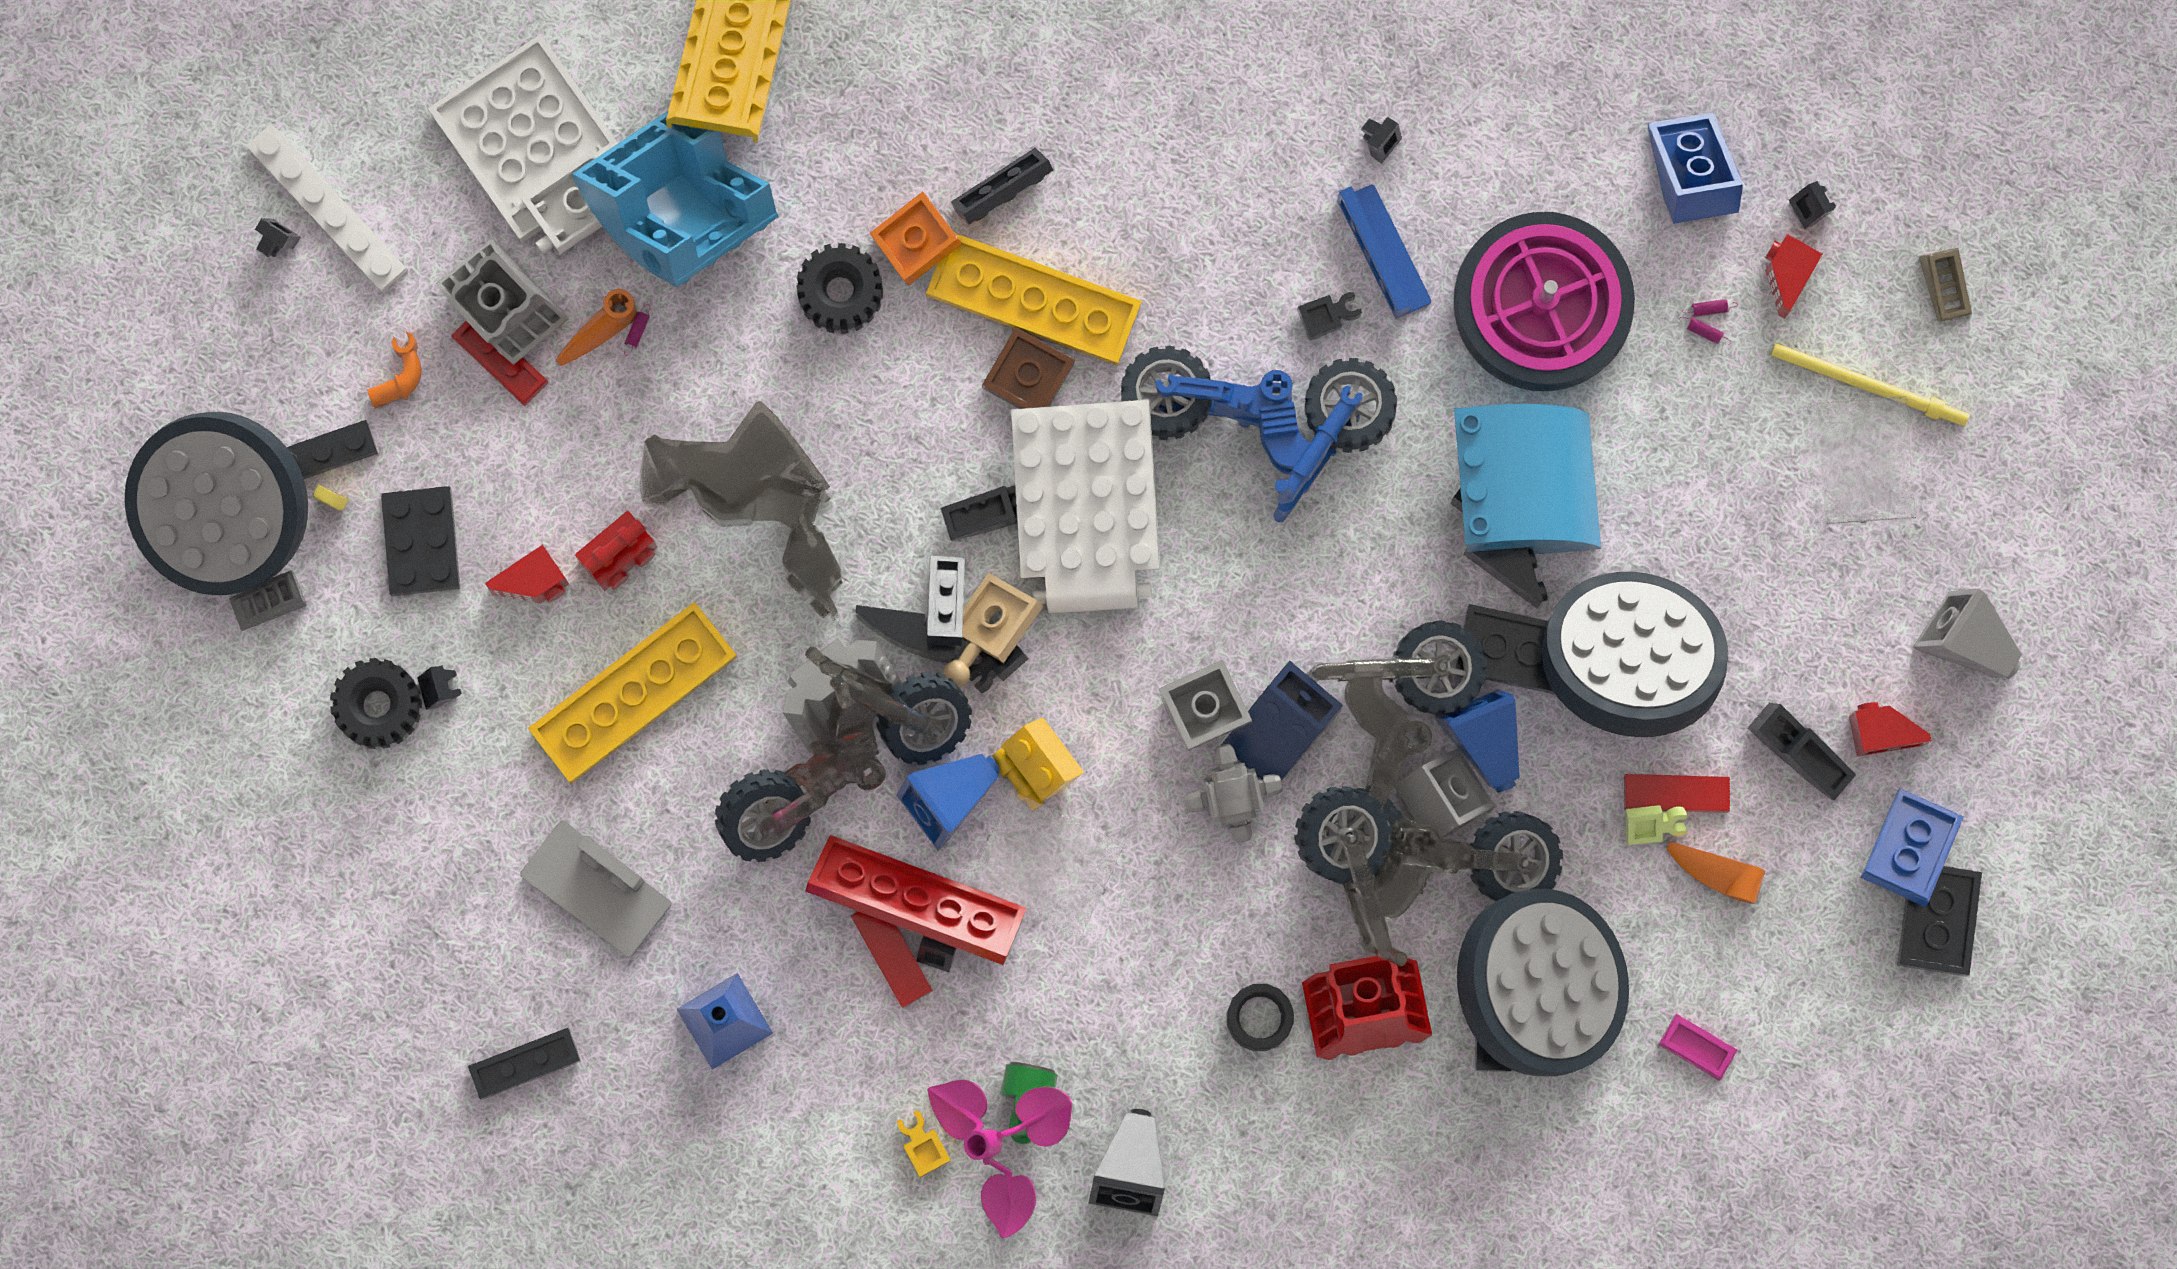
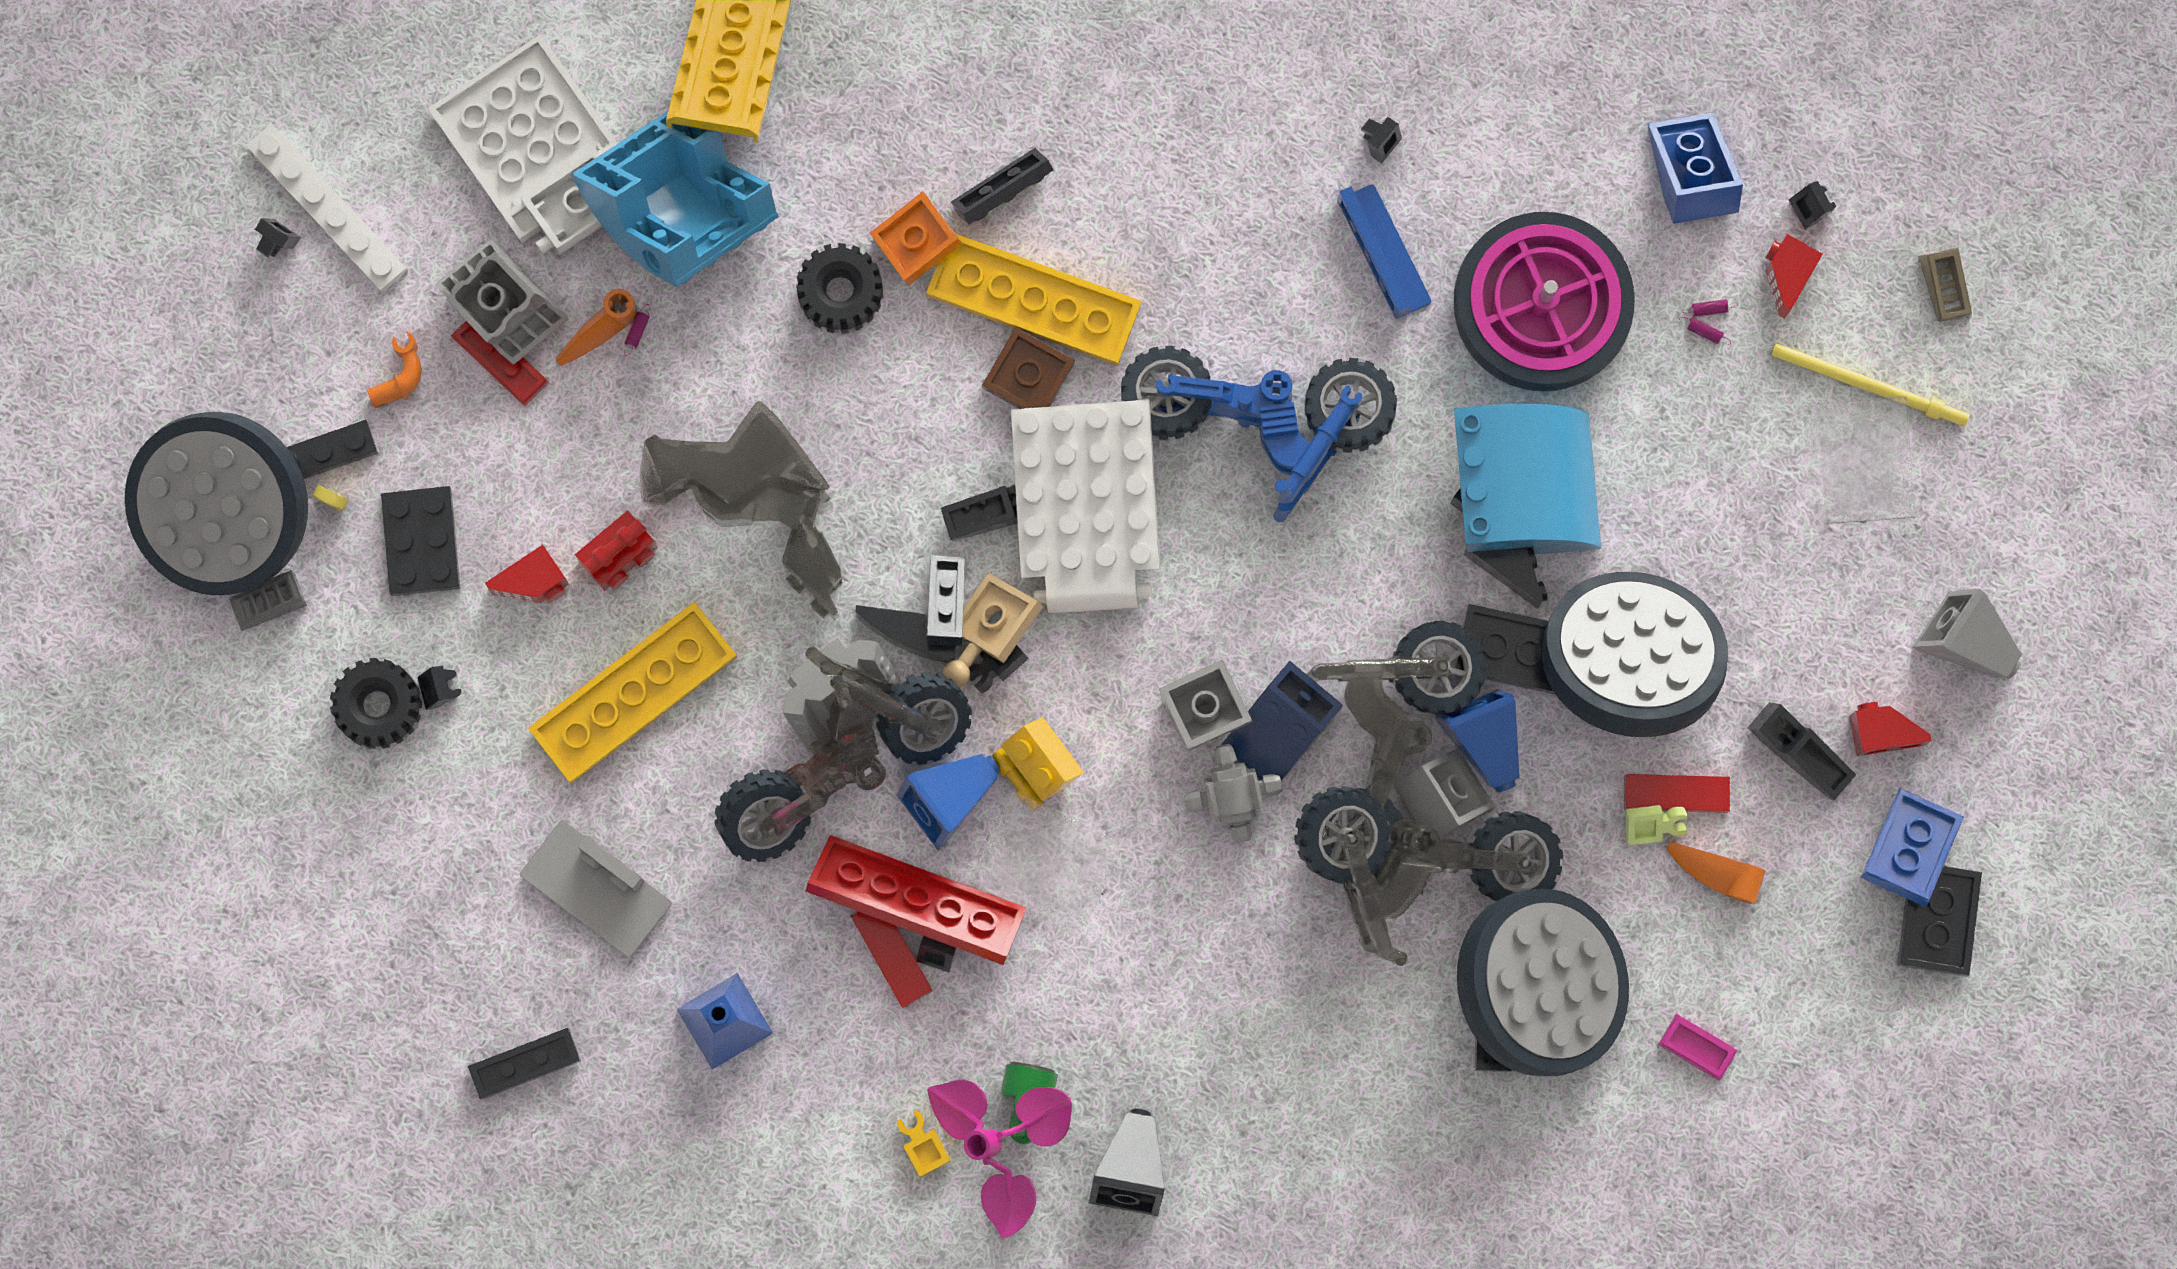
black tyre [1227,984,1294,1051] -> none
black plate [1297,292,1362,341] -> none
red slope [1302,953,1432,1060] -> none

